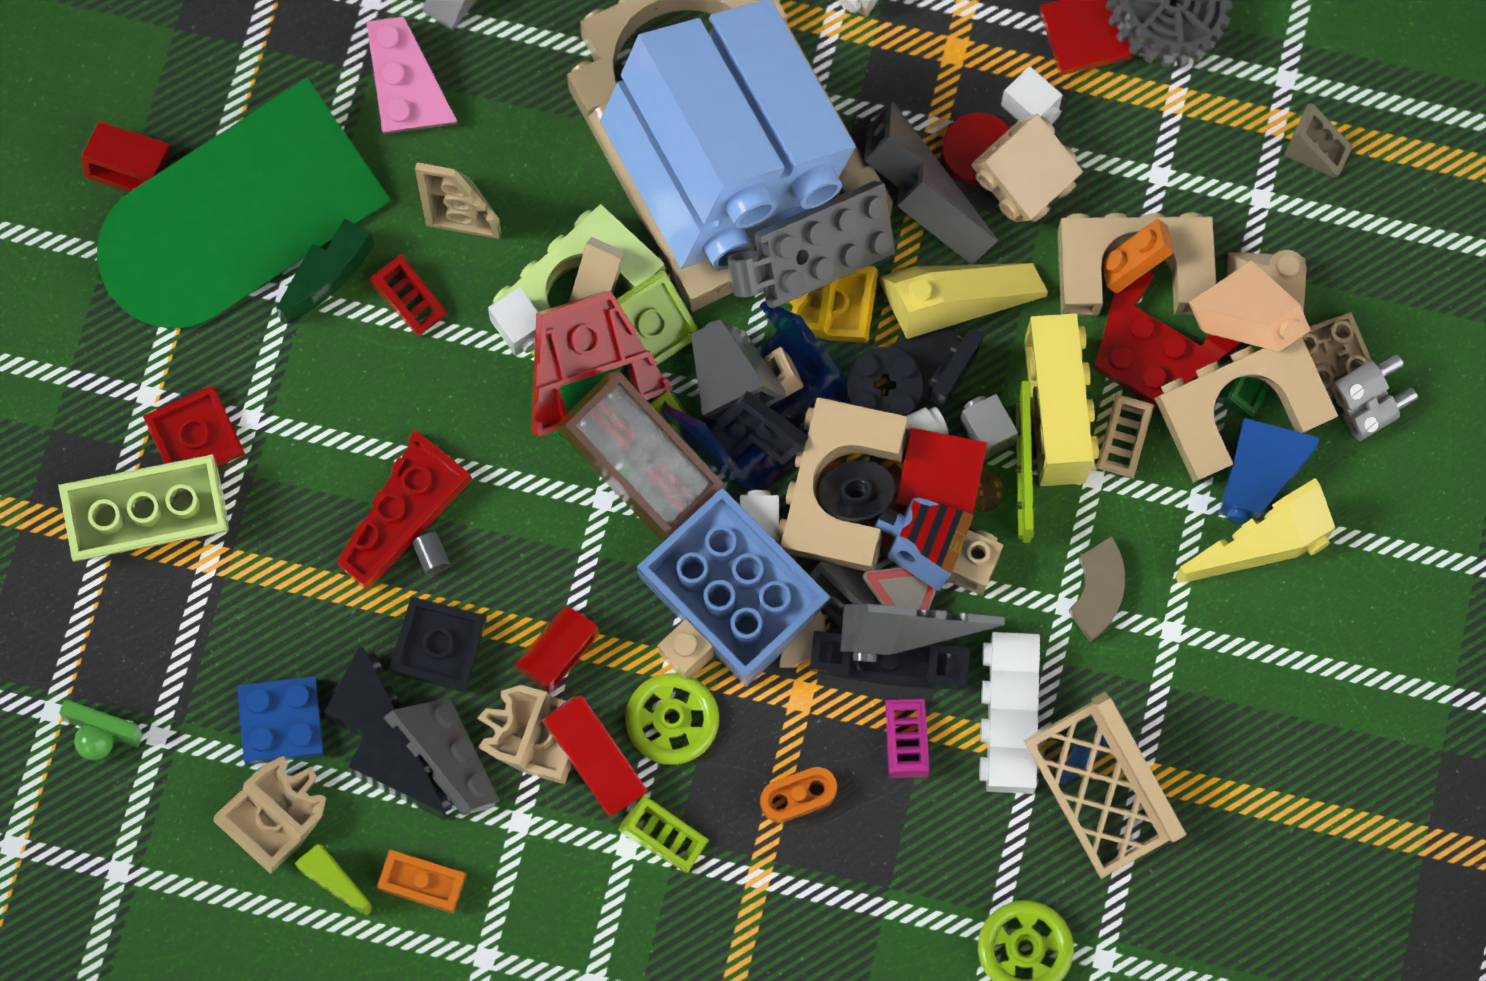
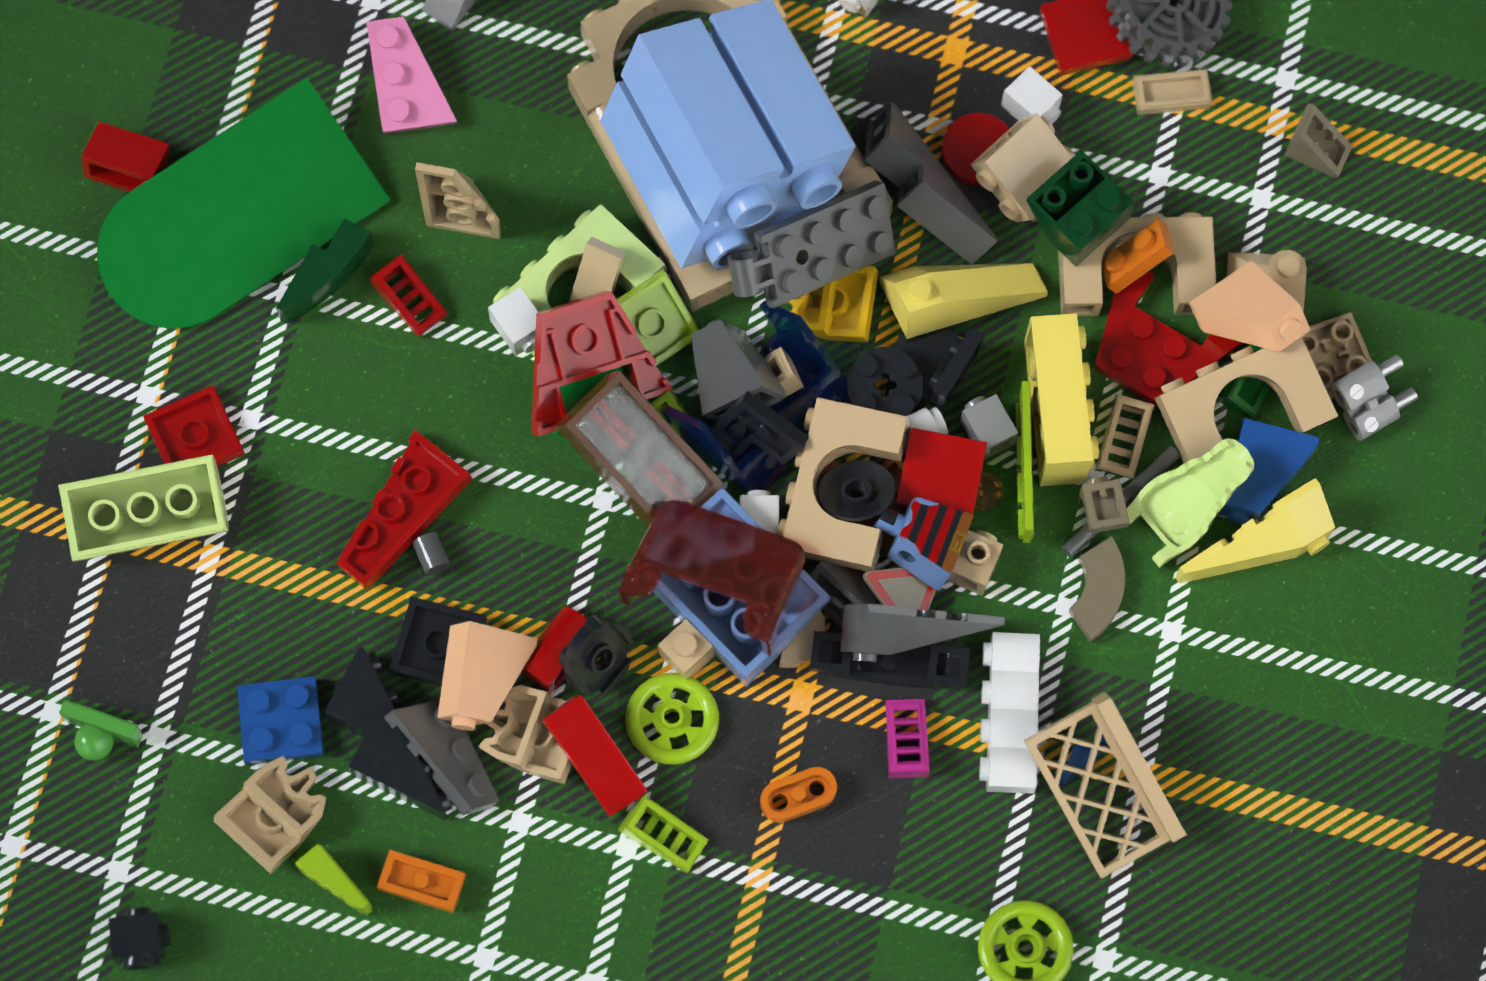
none -> black brick [108,907,171,971]
none -> light nougat slope [437,621,537,730]
none -> black plate [559,615,633,696]
none -> clear red windscreen [619,500,805,655]
none -> dark green slope [1026,150,1135,267]
none -> dark grey piece [1061,446,1181,558]
none -> dark tan bracket [1078,476,1130,534]
none -> yellowish green animal [1127,438,1254,568]
none -> tan tile [1132,69,1212,115]

